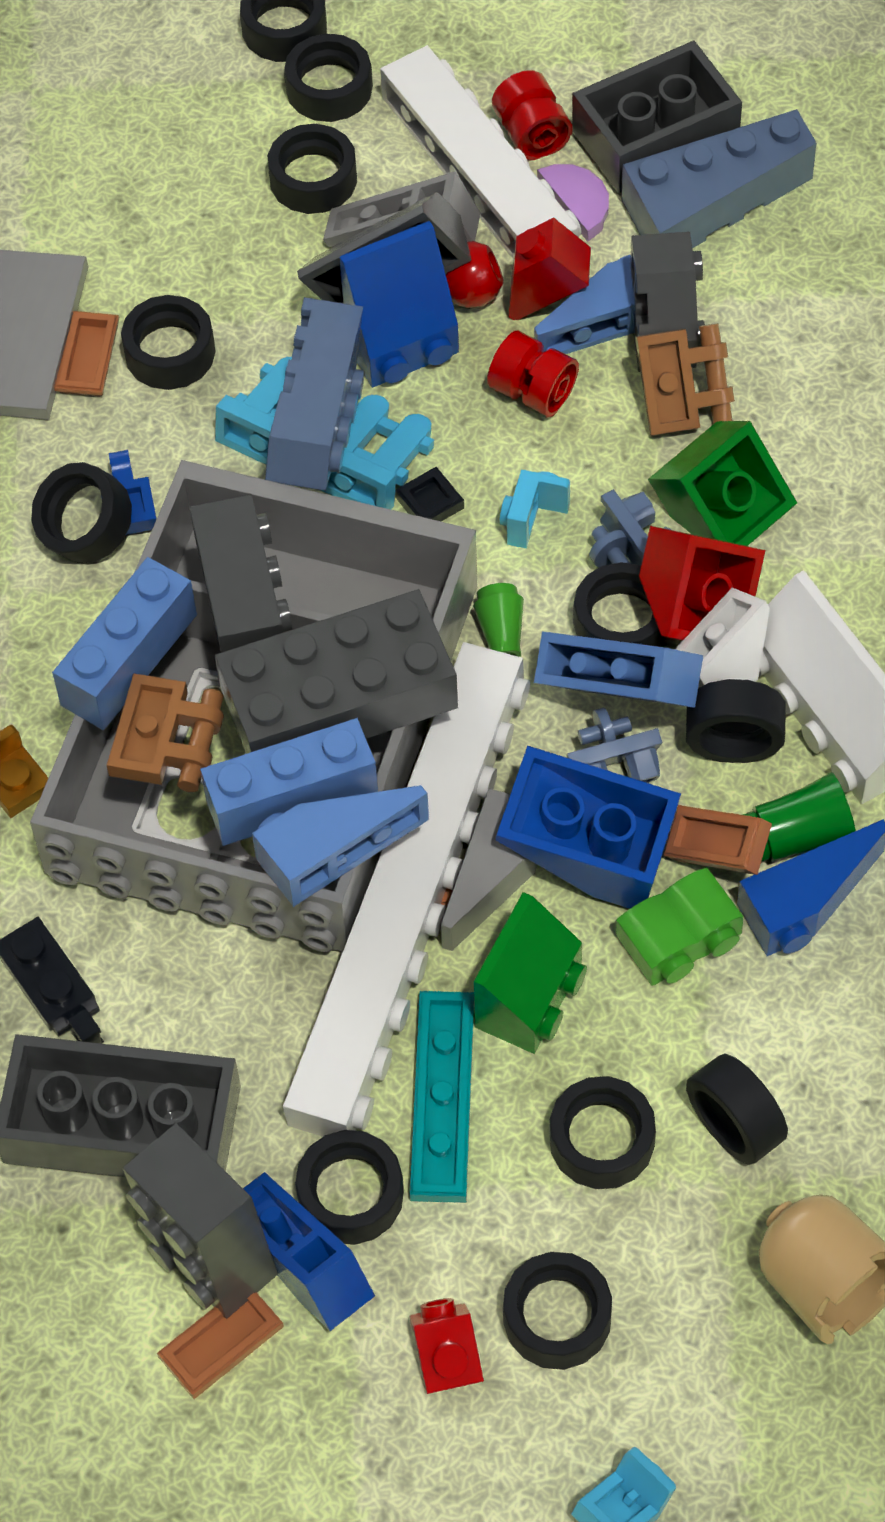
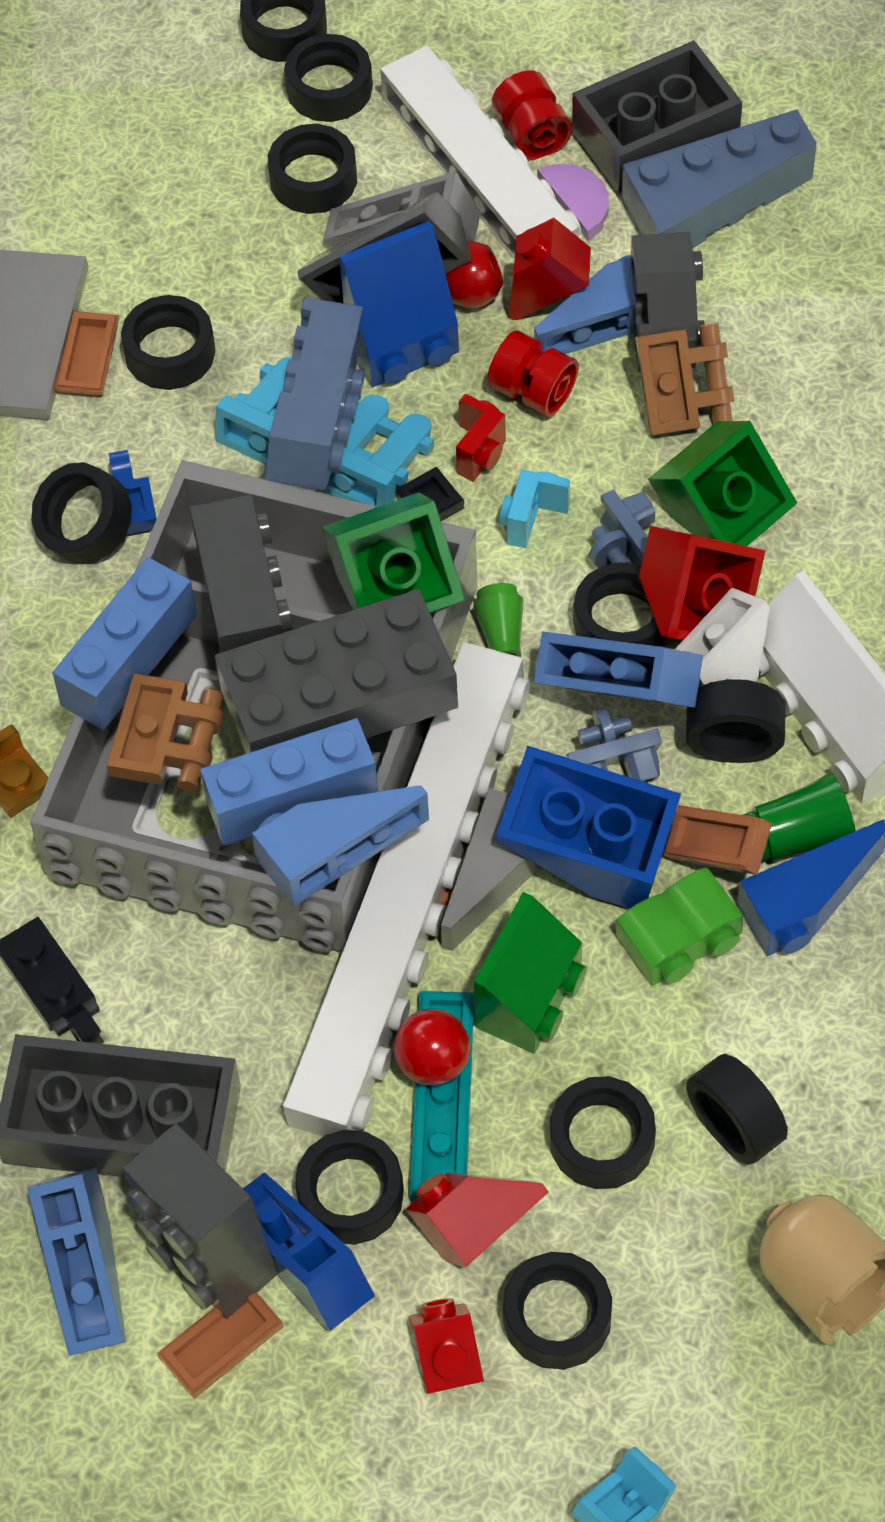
none -> medium blue slope [27,1167,126,1356]
none -> green slope [321,492,465,613]
none -> red piece [393,1009,471,1086]
none -> slope [406,1173,549,1267]
none -> red bracket [456,394,506,482]

